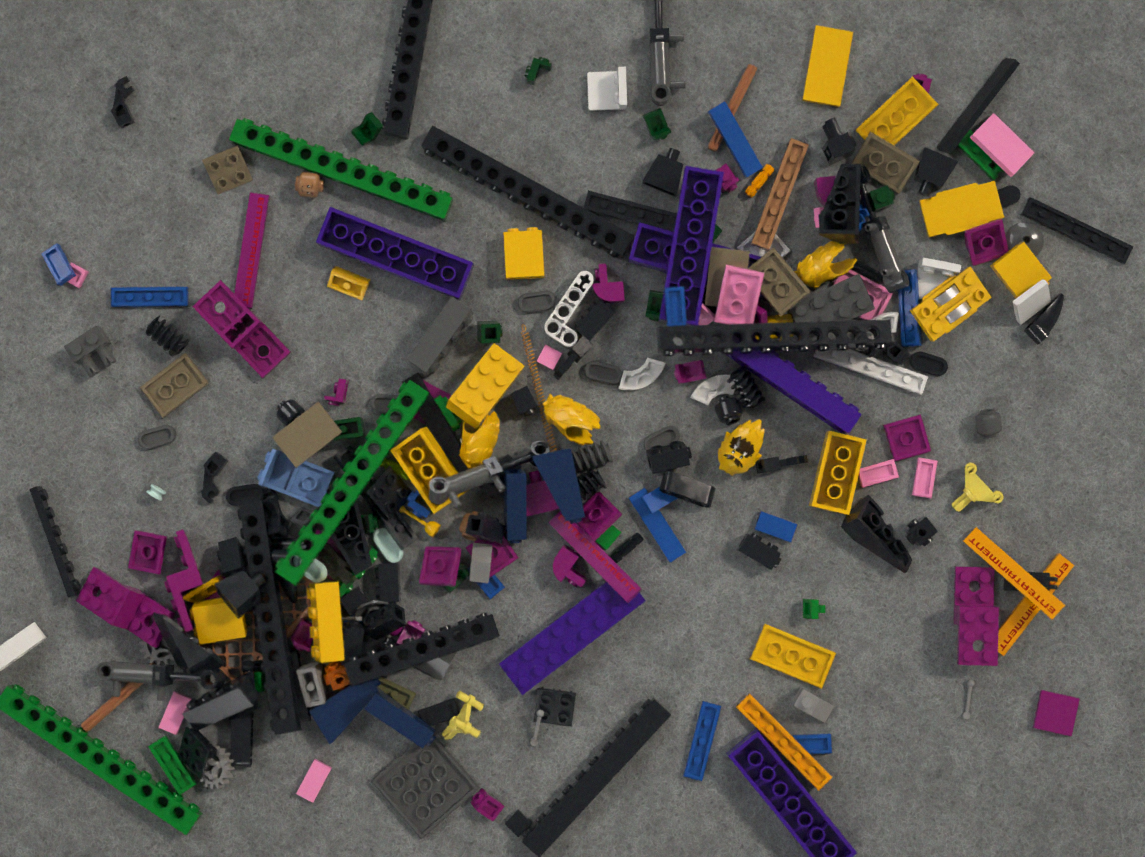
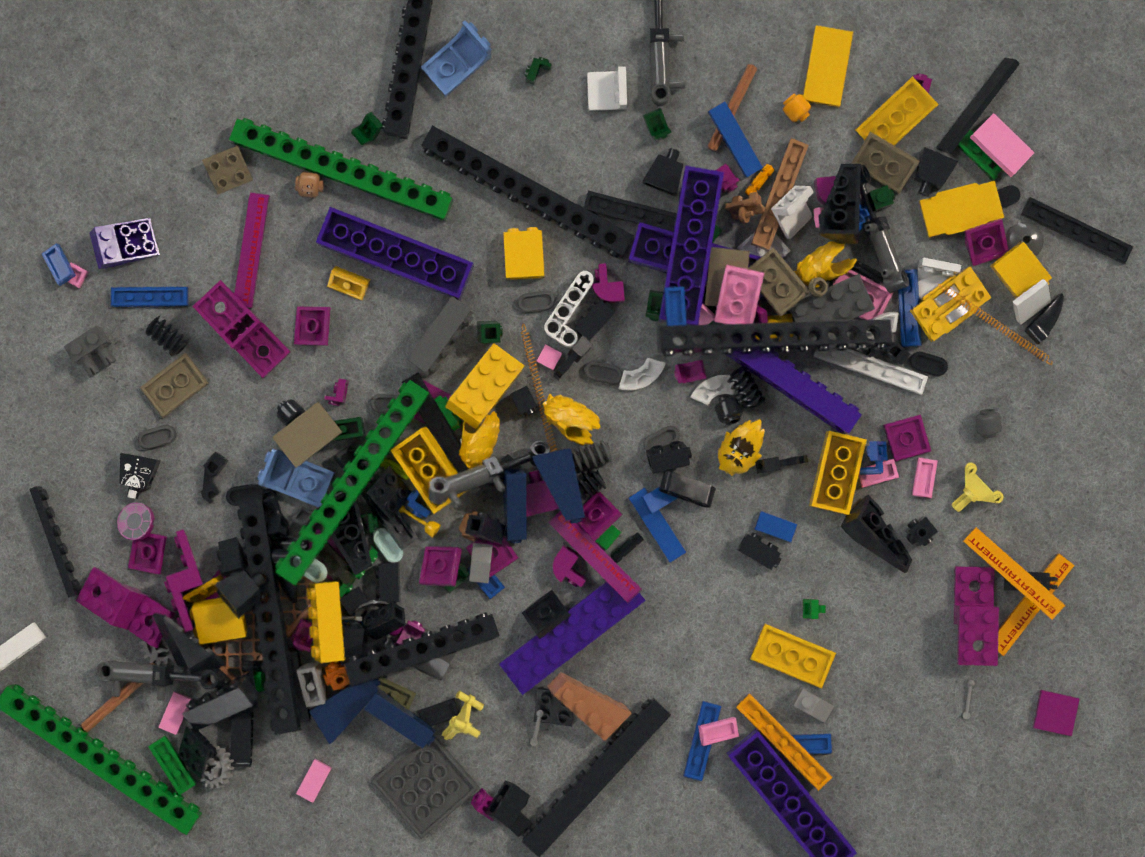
black piece [111,76,135,128] -> none
light aqua bush [146,484,166,501] -> none
black brick [822,117,856,165] -> none
none -> slope [89,218,159,269]
none -> tile [117,502,155,541]
none -> black torso [119,453,160,499]
none -> magenta slope [294,306,331,346]
none -> medium blue bracket [421,20,492,97]
none -> black brick [485,780,530,829]
none -> black tile [522,590,571,639]
none -> nougat wedge [547,672,632,741]
none -> bright pink tile [698,717,739,746]
none -> medium nougat hips [725,192,765,224]
none -> white bracket [771,186,814,239]
none -> light orange head [783,93,811,123]
none -> dark tan plate [808,277,828,297]
none -> blue plate [860,441,888,475]
none -> light orange piece [938,284,1053,365]

